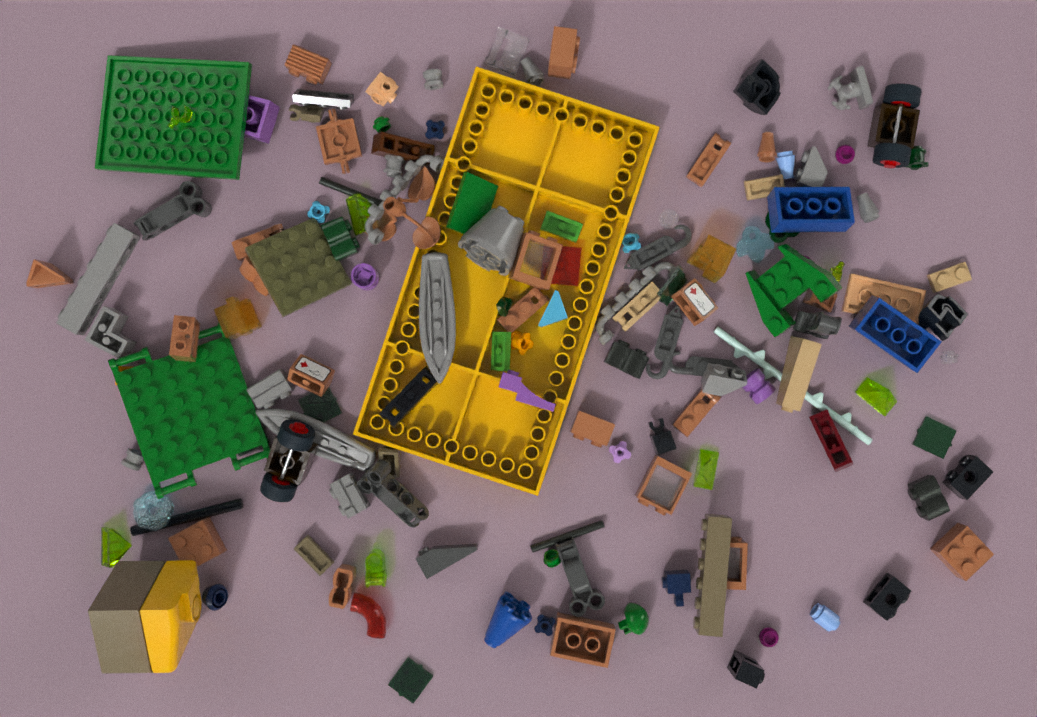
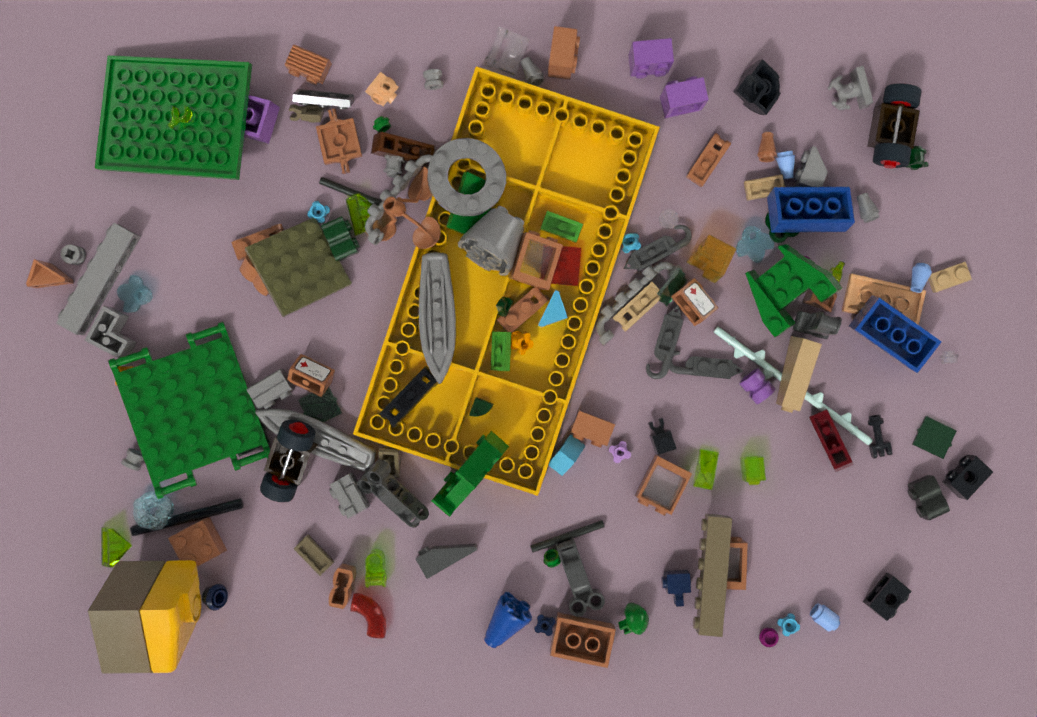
dark grey piece [133,181,212,241] -> none
nougat window [169,315,200,362] -> none
clear yellow plate [214,296,262,339] -> none
medium lavender wheel [351,263,380,291] -> none
clear green piece [388,657,433,704] -> none
dark blue plate [425,120,445,140] -> none
medium lavender slope [499,370,556,412] -> none
pearl dark grey brick [604,340,649,379] -> none
nougat plate [672,389,722,437] -> none
light grey slope [701,363,748,396] -> none
black brick [727,650,765,689] -> none
magenta plate [835,145,855,164] -> none
clear neon green slope [855,377,897,416] -> none
black brick [918,293,968,341] -> none
nougat brick [930,523,994,581] -> none
none -> light grey wheel [61,245,86,265]
none -> clear light blue plate [117,275,152,313]
none -> light grey plate [427,138,506,216]
none -> green wedge [431,431,509,517]
none -> dark green tile [469,397,494,417]
none -> medium azure slope [548,434,585,476]
none -> medium lavender brick [628,38,674,79]
none -> medium lavender brick [660,76,709,118]
none -> clear neon green brick [740,456,766,485]
none -> medium azure plate [777,613,800,636]
none -> black hinge [867,415,892,459]
none -> light blue cone [910,263,932,293]

